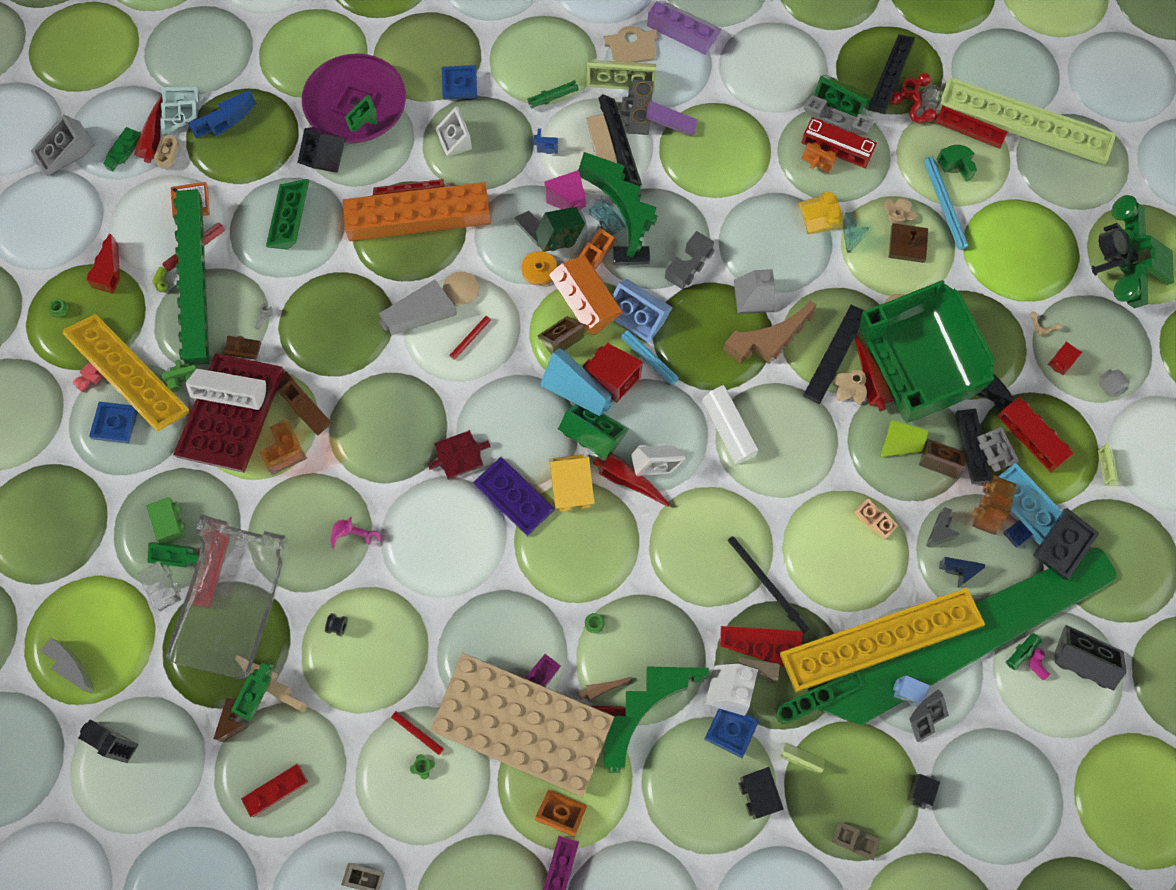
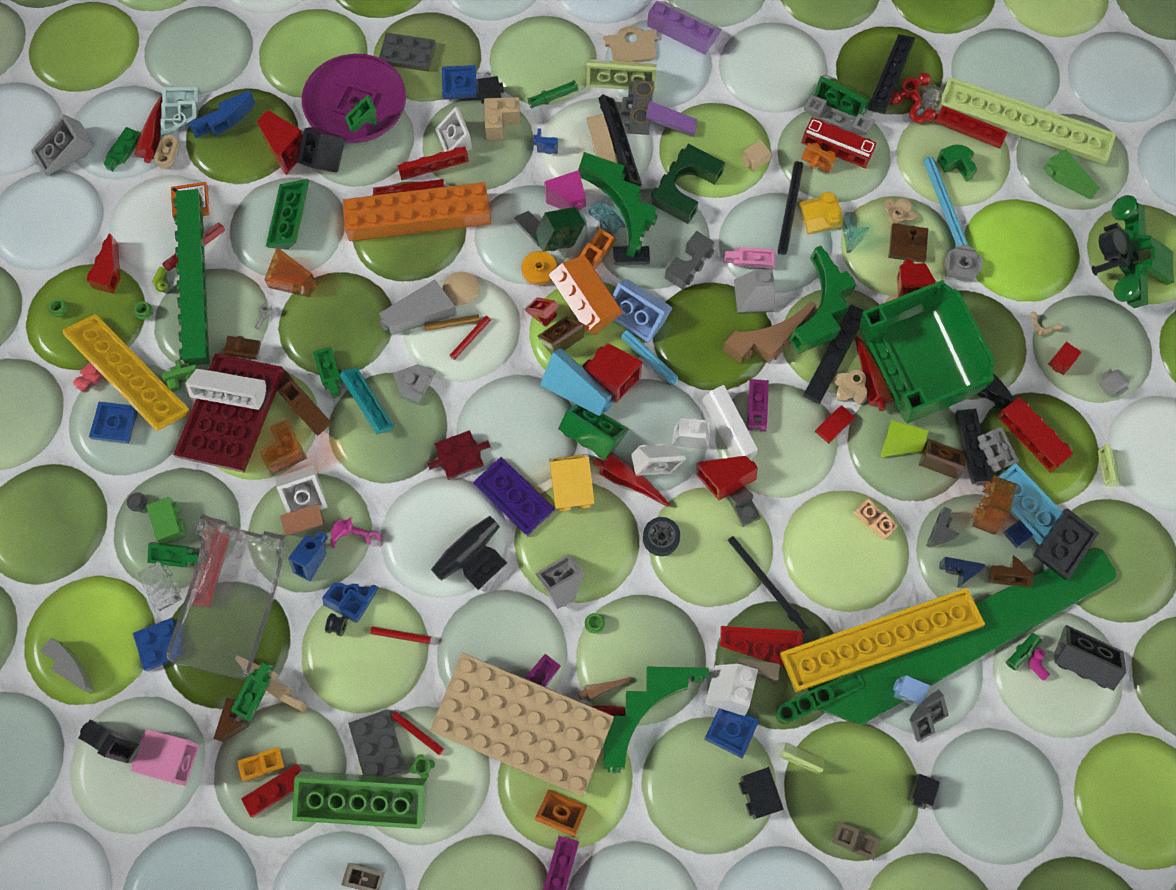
none -> dark grey plate [127,492,147,512]
none -> bright pink slope [131,730,200,786]
none -> blue plate [133,617,186,672]
none -> bright green plate [134,302,153,320]
none -> light orange slope [237,747,284,782]
none -> red slope [257,110,303,175]
none -> clear orange slope [264,248,317,297]
none -> white slope [276,465,328,513]
none -> nougat slope [280,504,325,536]
none -> blue torso [288,531,328,582]
none -> bright green brick [292,771,427,829]
none -> green hinge [313,346,342,398]
none -> blue slope [322,582,378,623]
none -> teal plate [340,368,394,434]
none -> dark grey plate [348,709,407,776]
none -> red bar [370,626,431,644]
none -> dark grey plate [379,33,436,72]
none -> light grey plate [393,364,436,405]
none -> red plate [397,146,469,180]
none -> pearl gold bar [424,314,480,331]
none -> black plate [431,516,507,591]
none -> black brick [477,76,504,104]
none -> tan brick [484,97,521,140]
none -> red slope [525,297,559,327]
none -> light grey slope [535,554,585,609]
none -> wheel [643,517,680,556]
none -> dark green arch [651,143,725,224]
none -> white torso [672,418,710,450]
none -> red slope [696,455,758,501]
none -> bright pink hinge [724,247,775,269]
none -> dark grey slope [727,486,761,527]
none -> tan brick [742,140,771,172]
none -> magenta plate [747,379,769,432]
none -> black axle [777,161,804,255]
none -> green arch [789,246,856,354]
none -> red slope [814,405,856,444]
none -> red torso [897,259,936,297]
none -> light grey plate [944,245,983,281]
none -> reddish brown slope [989,555,1034,588]
none -> bright green slope [1044,149,1100,199]

